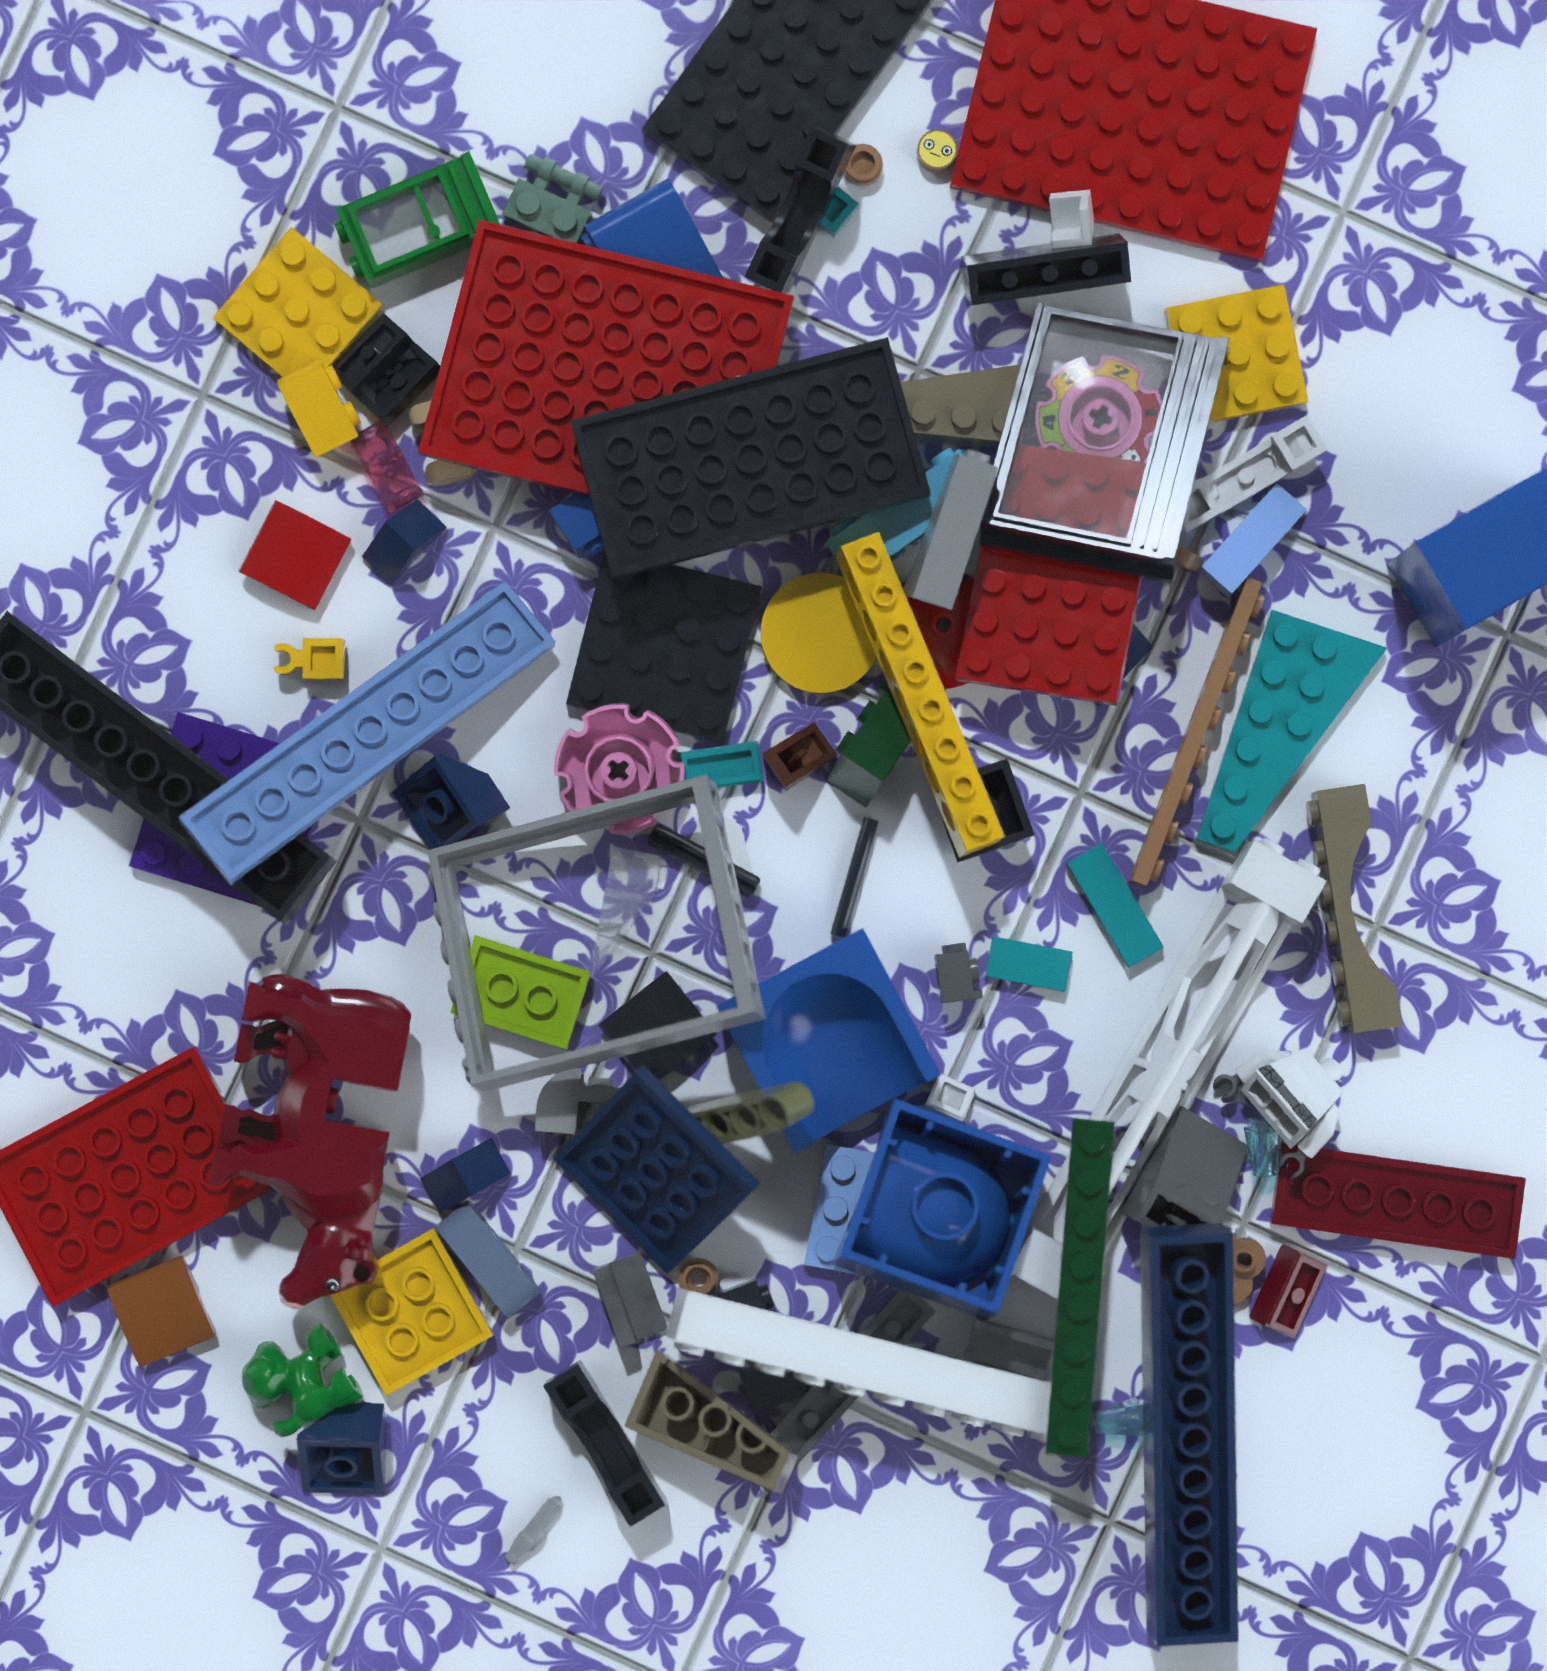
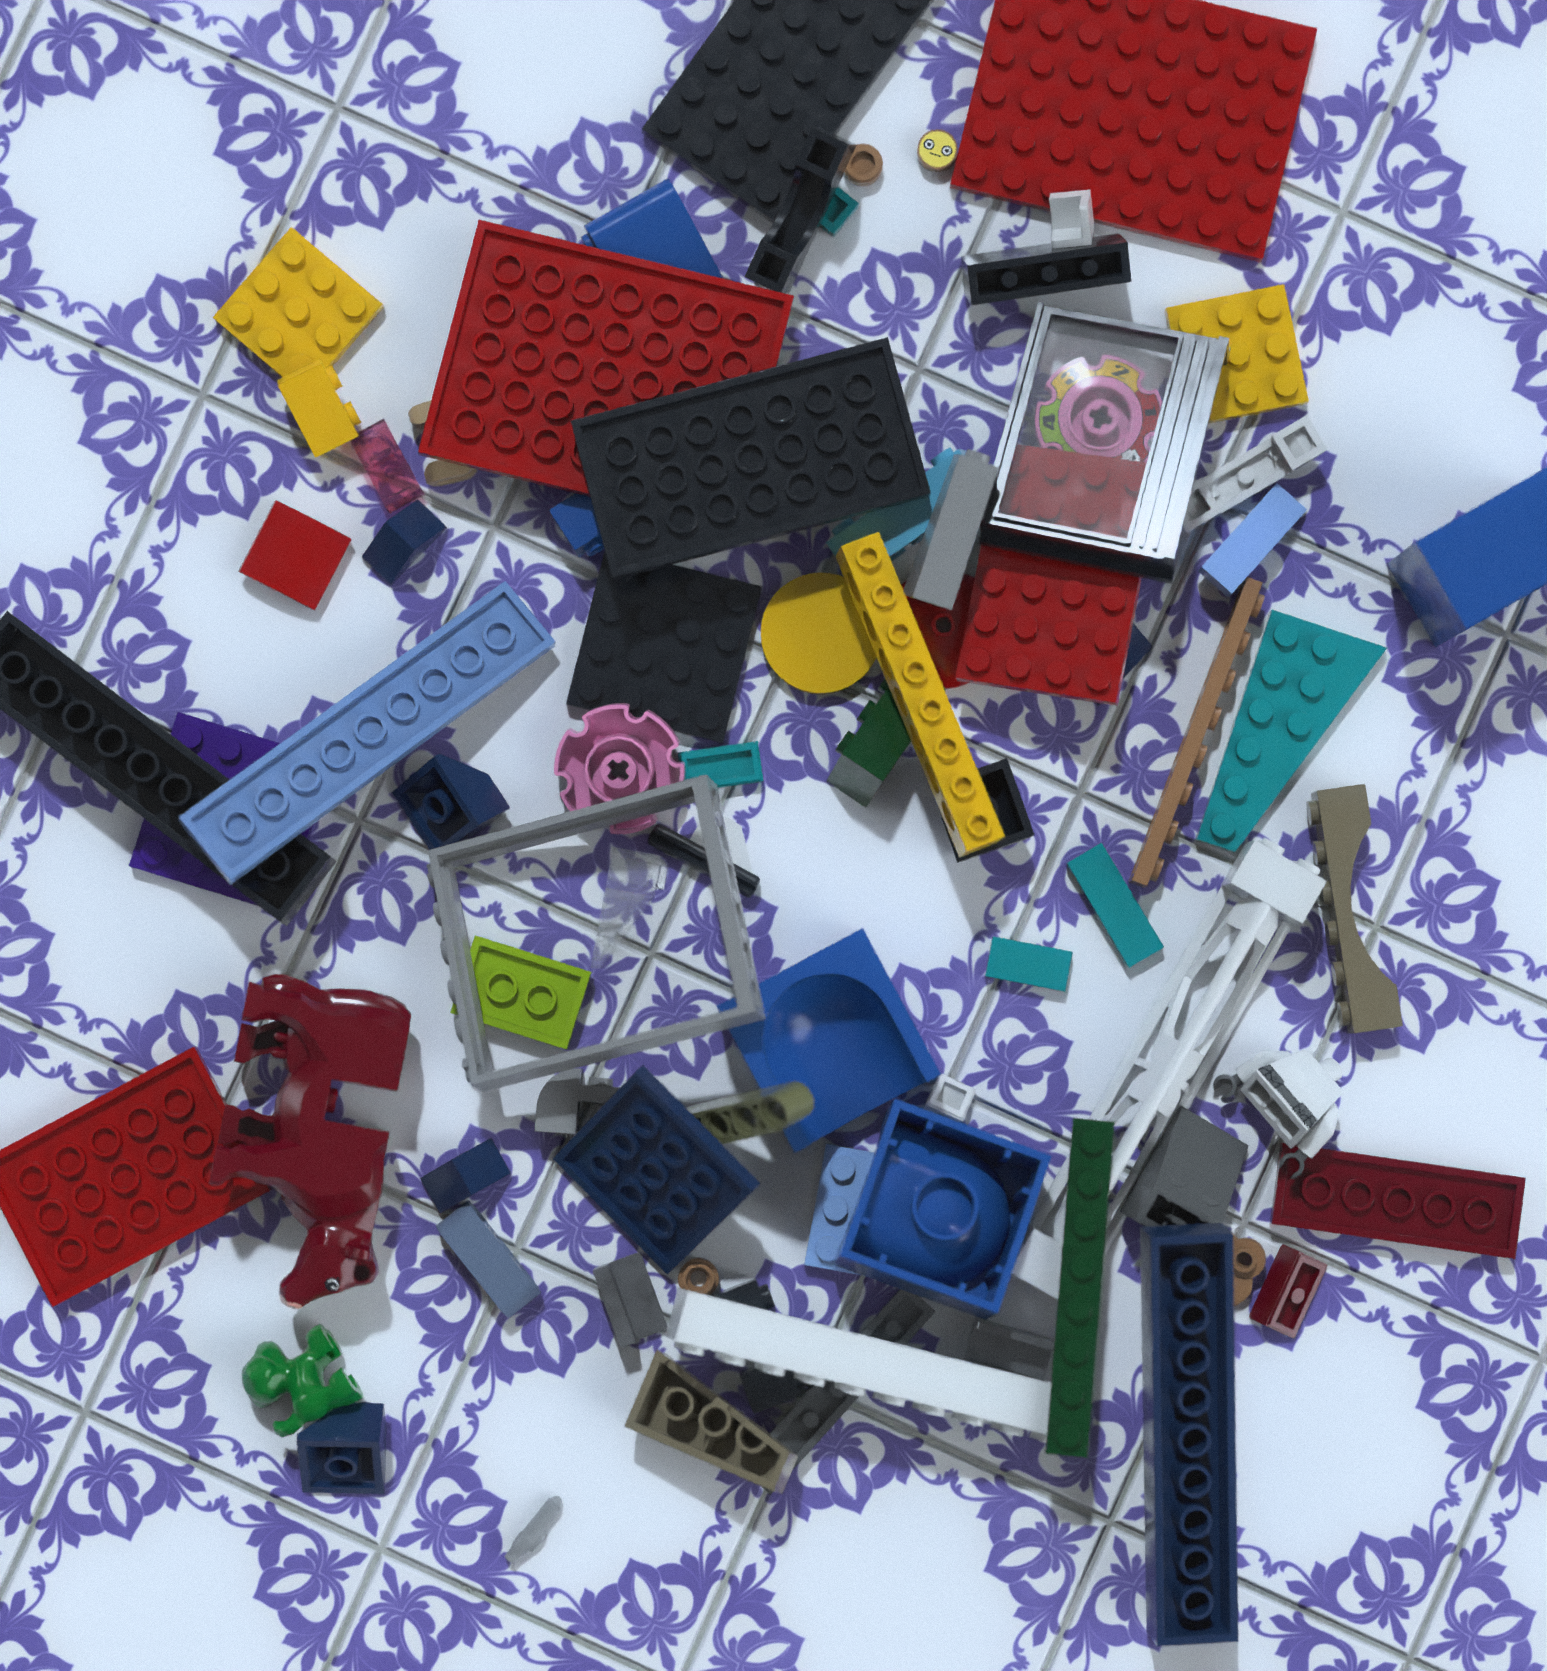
dark orange slope [107,1255,216,1367] -> none
yellow plate [274,638,345,680] -> none
yellow plate [330,1228,494,1396] -> none
black slope [332,313,440,427] -> none
green door [333,151,500,289] -> none
sand green plate [502,154,603,244] -> none
black arch [543,1359,667,1527] -> none
black slope [598,971,717,1080] -> none
copper slope [763,722,837,791] -> none
black bar [830,817,879,938] -> none
dark tan wedge [900,364,1025,449] -> none
dark grey brick [934,943,983,1004] -> none
clear light blue cone [1093,1395,1143,1436] -> none
medium nougat tile [1176,546,1204,574] -> none
clear light blue cone [1243,1116,1282,1177] -> none

